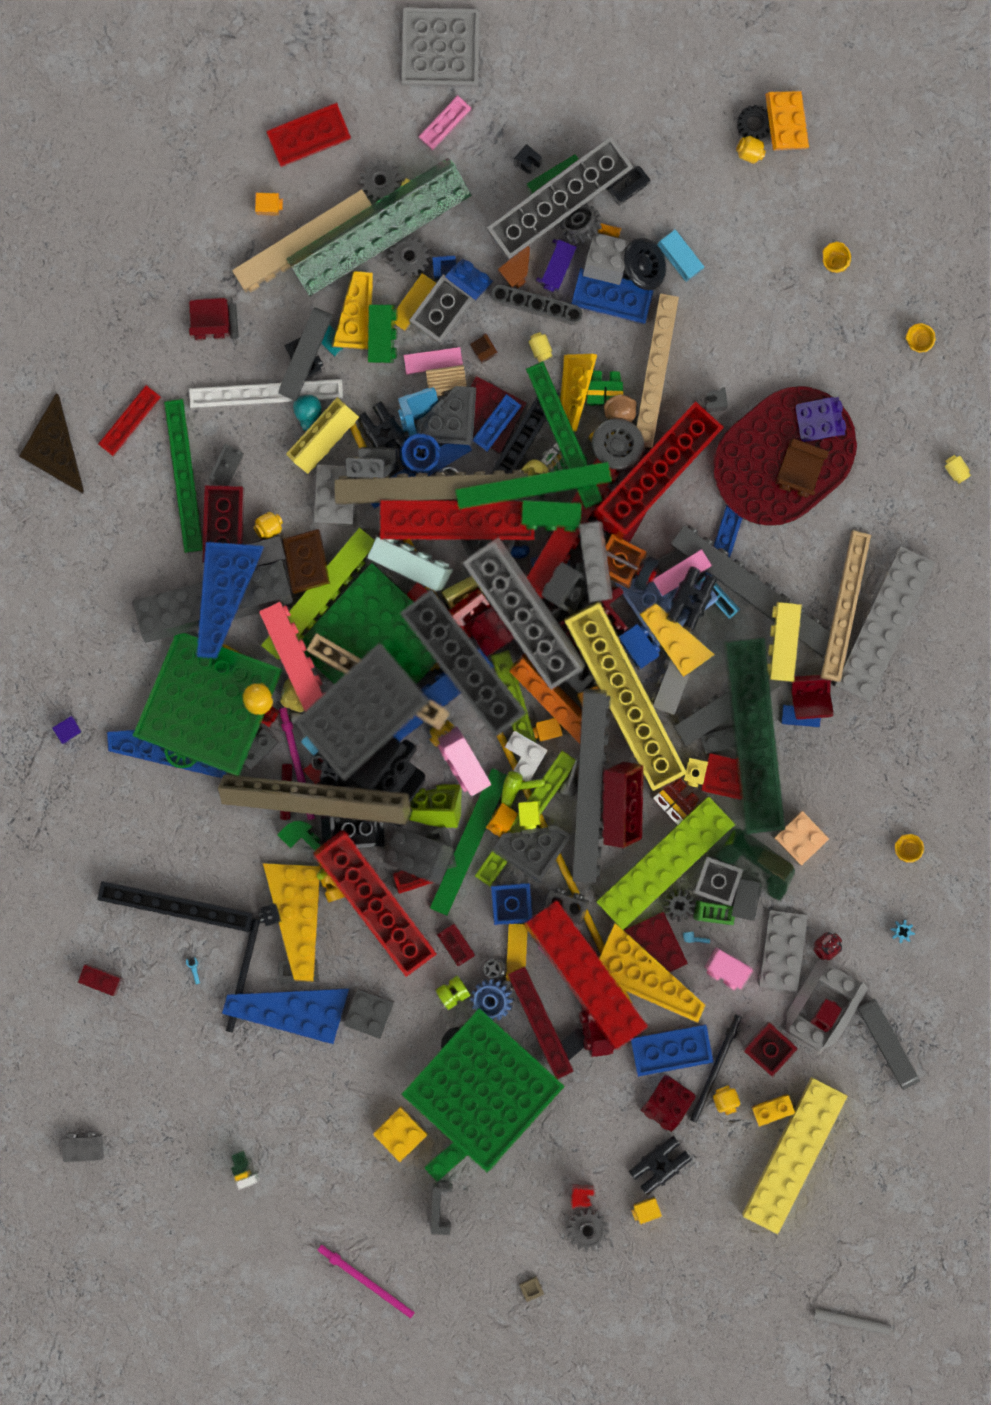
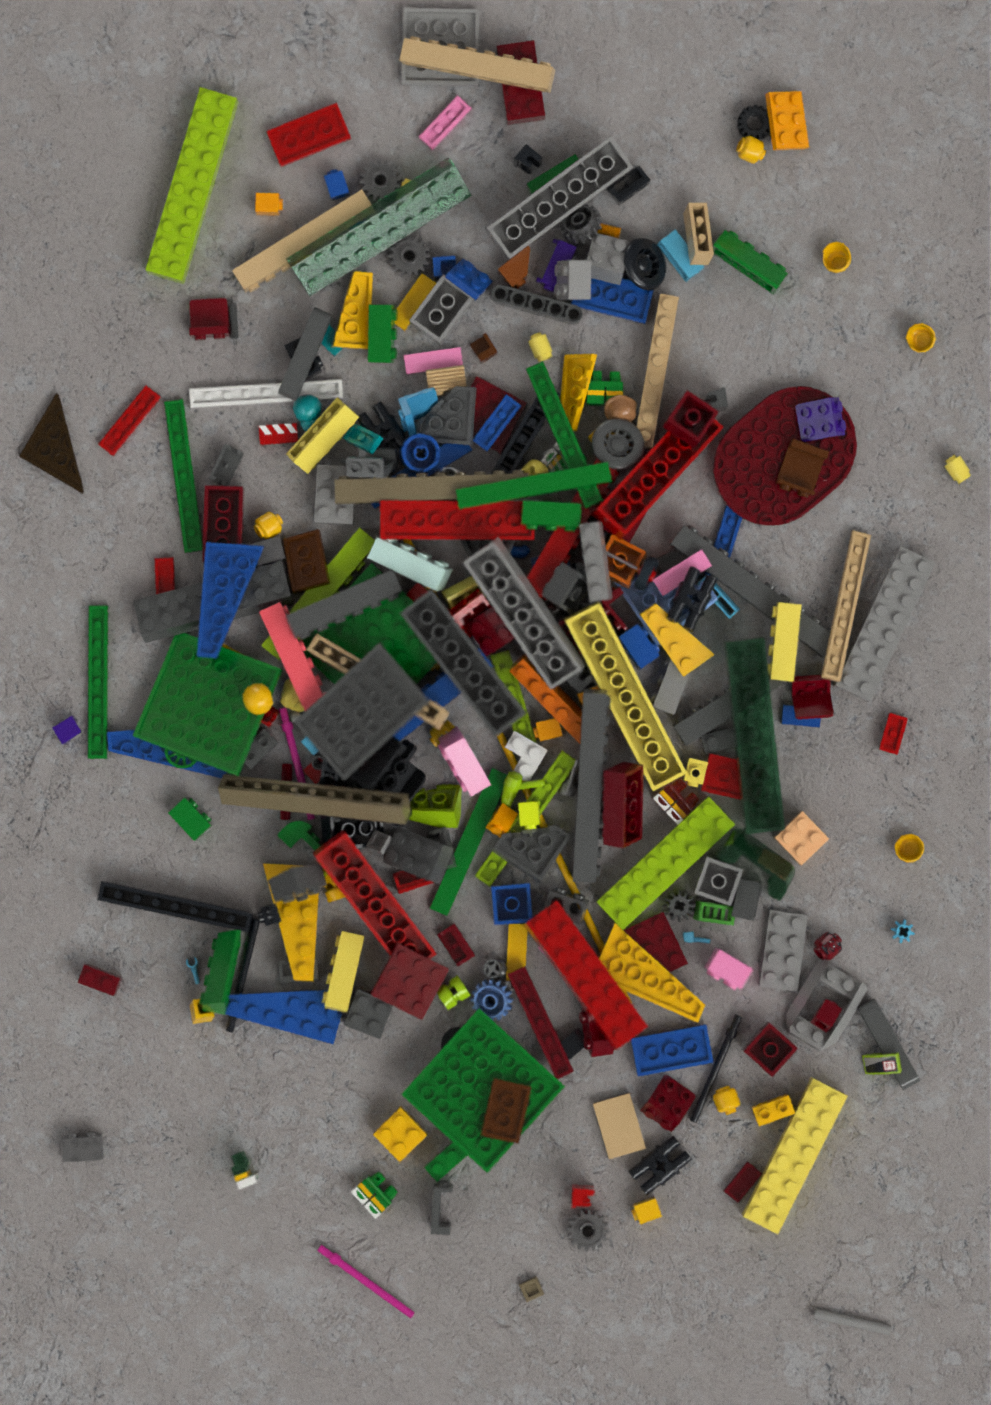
none -> green tile [88,605,108,759]
none -> lime brick [145,87,239,284]
none -> red tile [154,557,175,594]
none -> green brick [168,797,212,841]
none -> yellow brick [189,999,215,1024]
none -> green slope [199,930,241,1015]
none -> red tile [259,423,298,445]
none -> dark grey brick [268,864,327,904]
none -> dark grey brick [286,570,402,640]
none -> light yellow brick [322,931,364,1013]
none -> blue brick [324,169,350,201]
none -> teal plate [343,423,383,454]
none -> green hips [351,1171,398,1219]
none -> light grey tile [366,830,392,855]
none -> dark red plate [370,942,449,1020]
none -> tan brick [399,36,555,93]
none -> reddish brown tile [481,1078,531,1144]
none -> dark red brick [496,40,545,125]
none -> light grey brick [554,260,591,300]
none -> tan tile [593,1092,646,1159]
none -> dark red brick [662,390,719,448]
none -> tan brick [683,203,714,265]
none -> green slope [713,230,788,295]
none -> dark red tile [723,1161,762,1203]
none -> slope [862,1052,902,1075]
none -> red plate [878,713,908,755]

